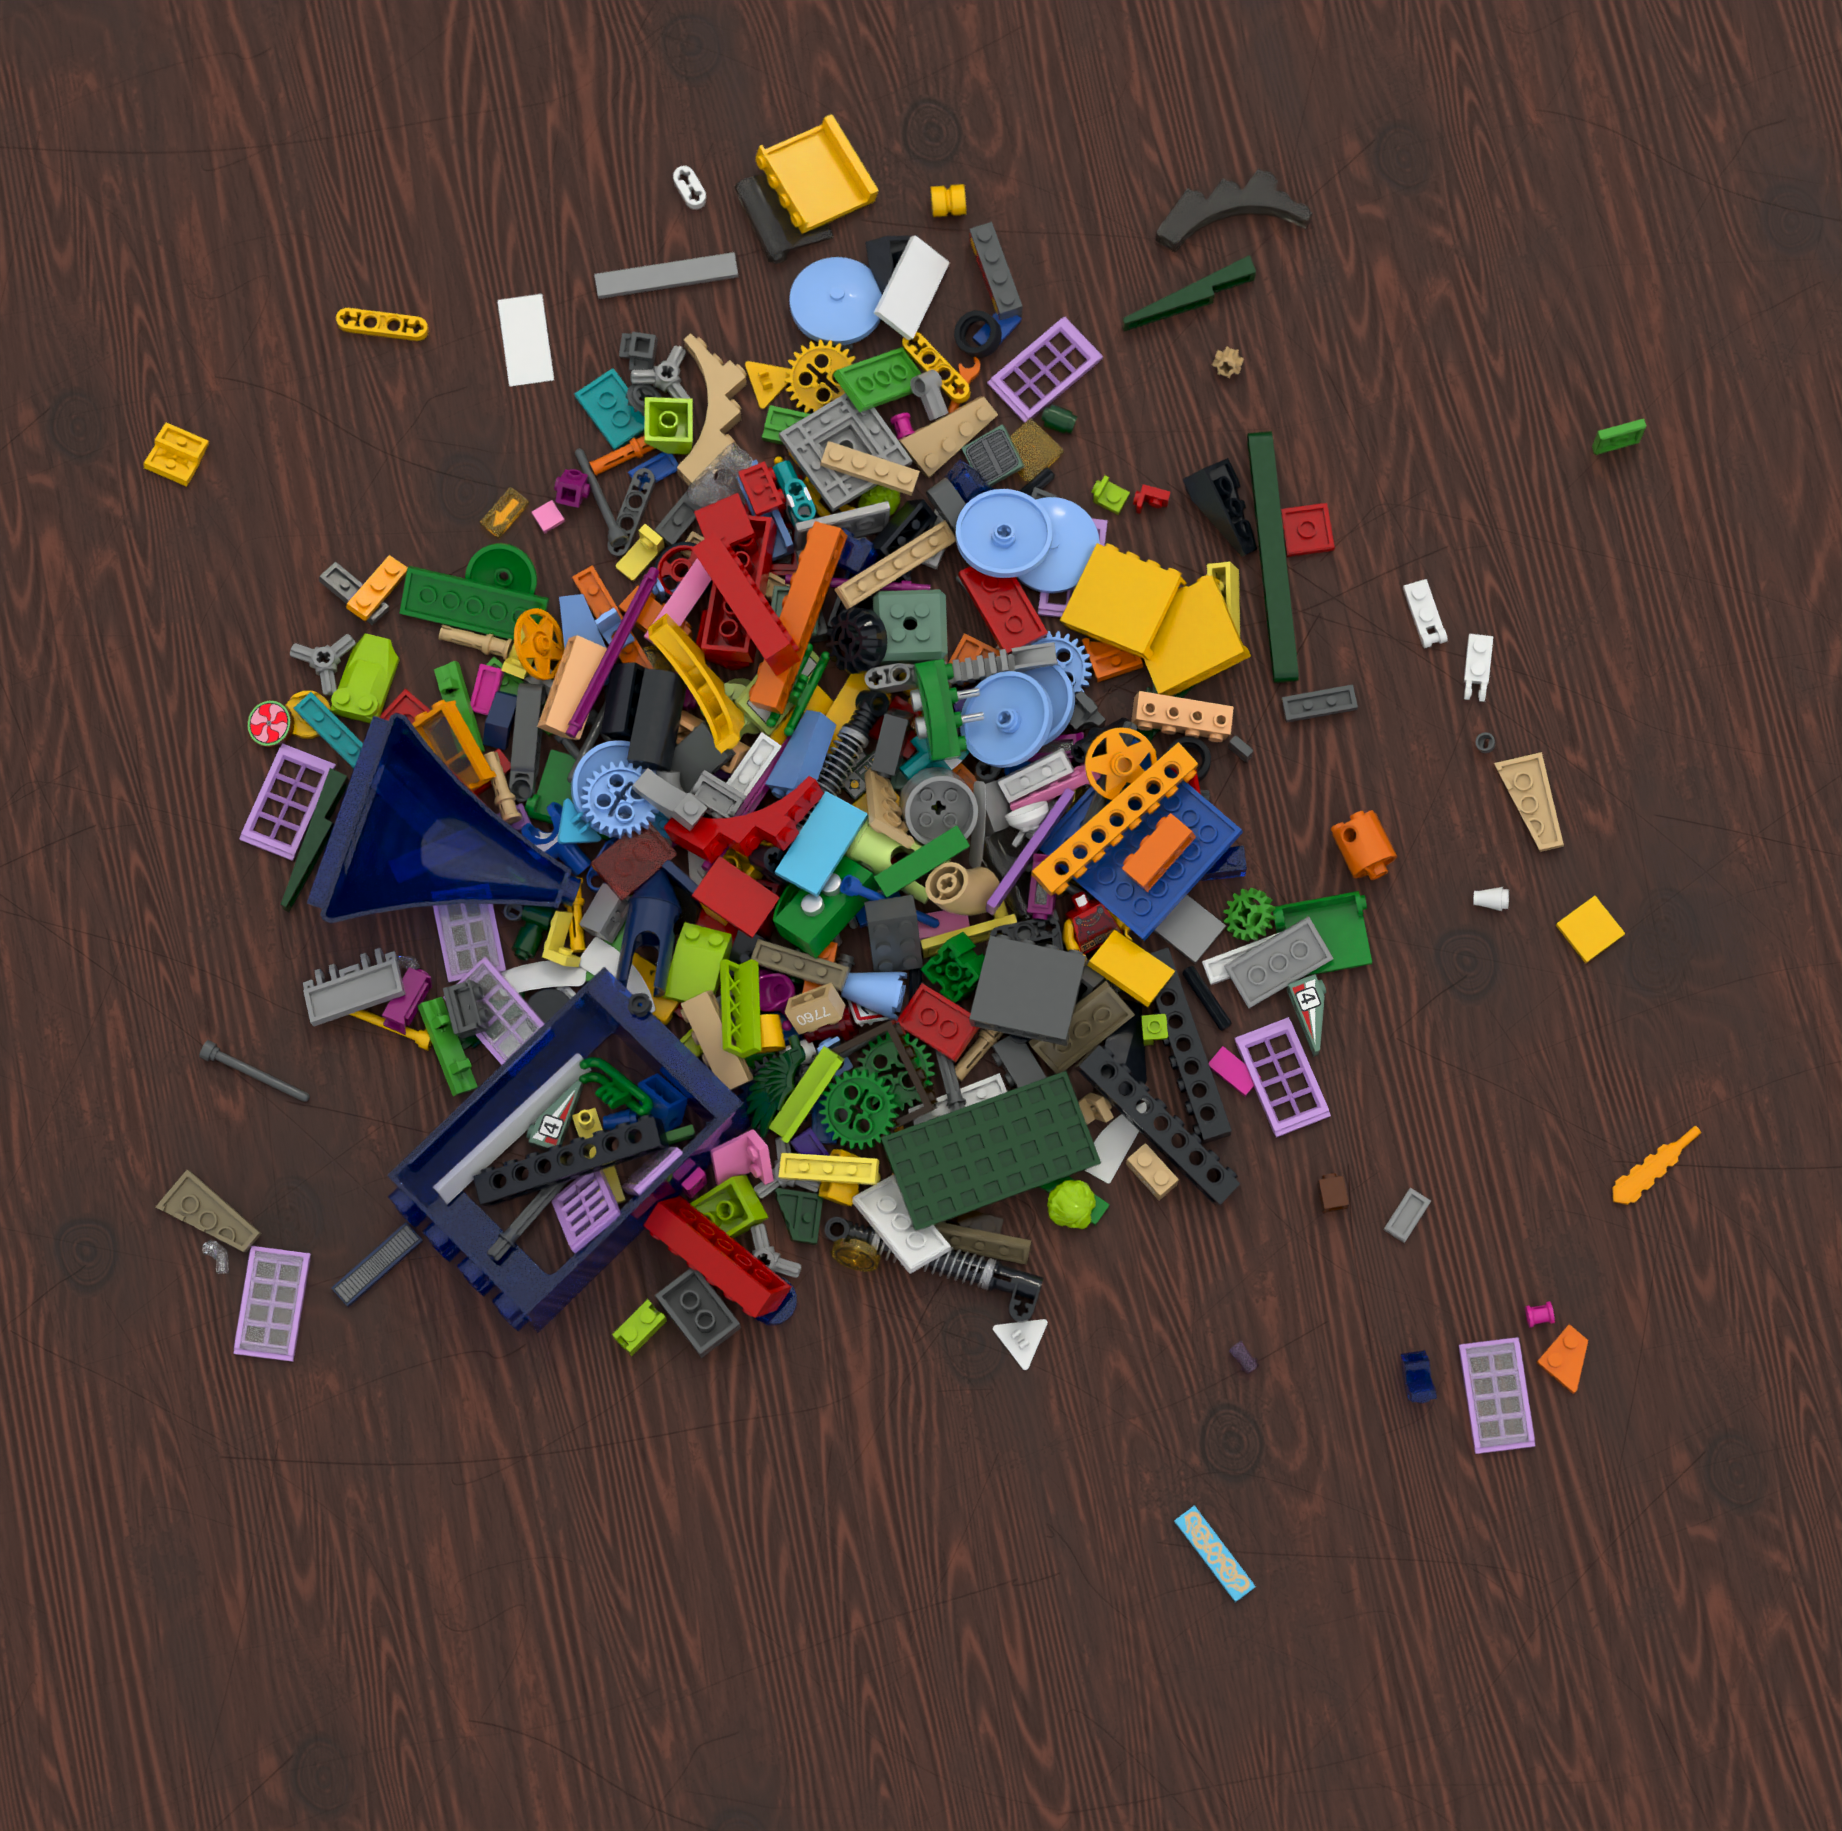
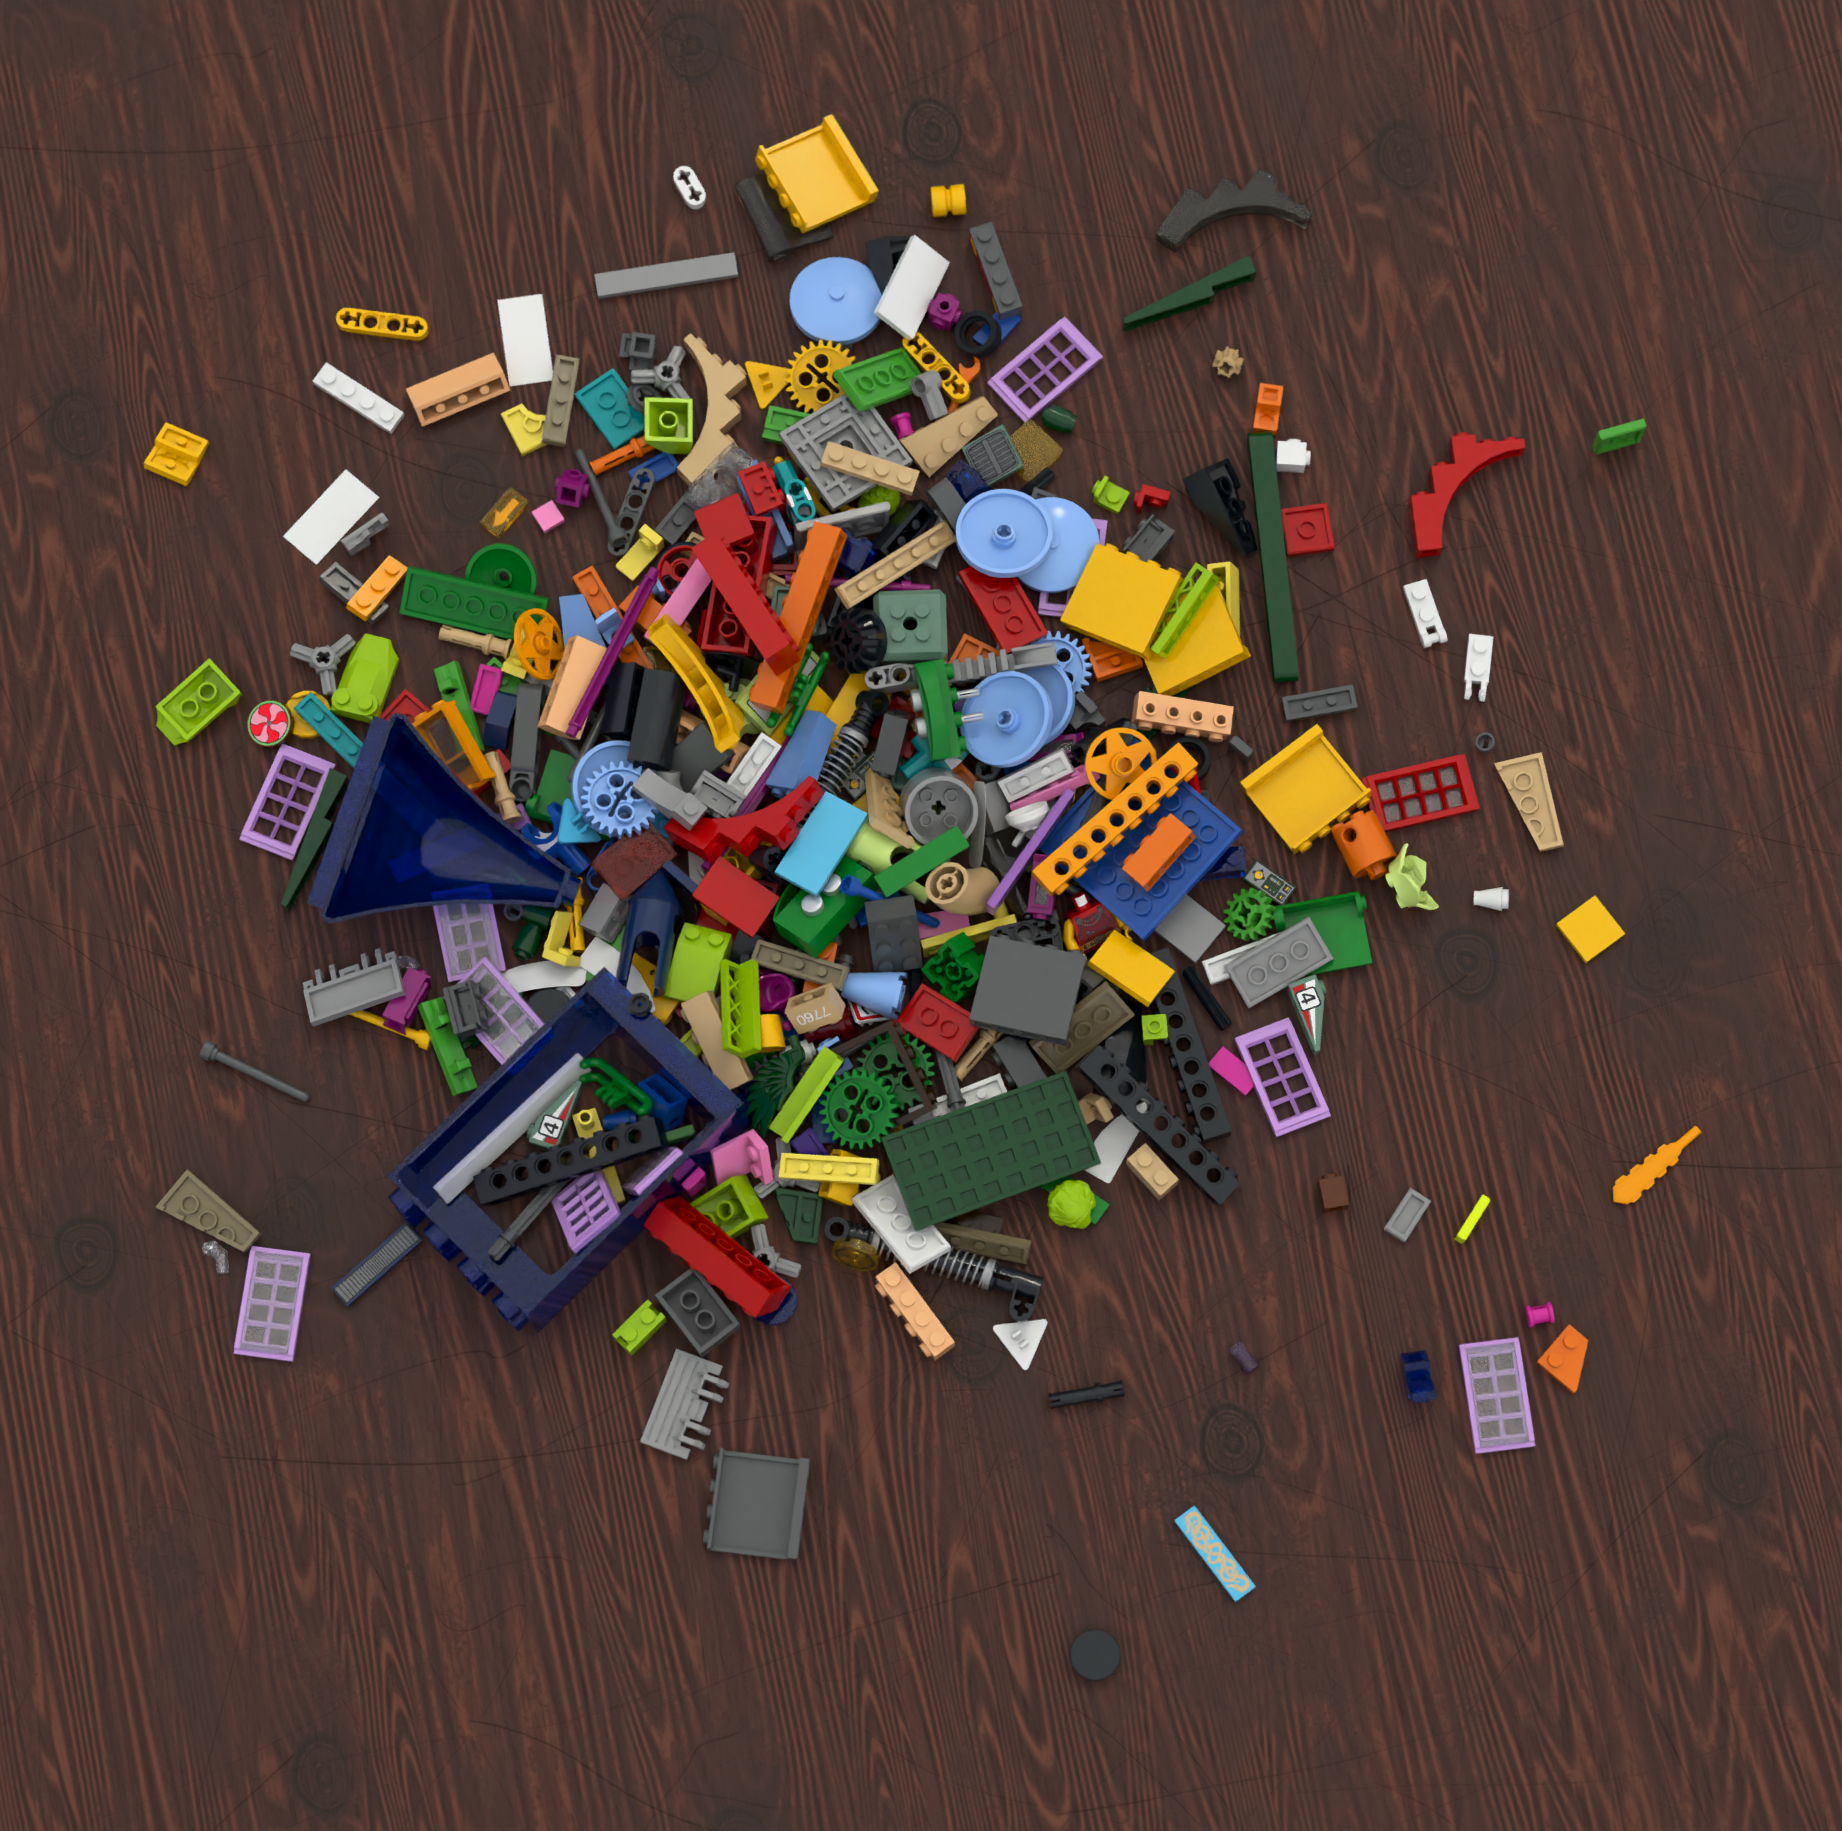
none -> lime slope [155,658,243,746]
none -> white sticker [283,470,379,565]
none -> white plate [313,362,405,434]
none -> light grey slope [341,513,390,556]
none -> light nougat brick [406,353,510,427]
none -> light yellow tile [501,404,547,456]
none -> dark tan tile [541,354,580,447]
none -> light grey hinge [640,1349,729,1460]
none -> black shield [702,651,763,692]
none -> dark grey panel [703,1448,810,1562]
none -> light nougat brick [875,1262,955,1361]
none -> magenta brick [927,293,963,332]
none -> black pin [1048,1380,1125,1409]
none -> black tile [1070,1629,1121,1681]
none -> dark grey hinge [1122,514,1175,562]
none -> lime fence [1150,563,1220,659]
none -> yellow panel [1240,724,1371,855]
none -> tile [1242,860,1297,906]
none -> orange slope [1252,383,1284,436]
none -> white brick [1276,439,1311,473]
none -> red piece [1361,754,1480,832]
none -> yellowish green brick [1386,843,1439,910]
none -> red arch [1409,432,1525,558]
none -> neon yellow tile [1454,1195,1490,1244]

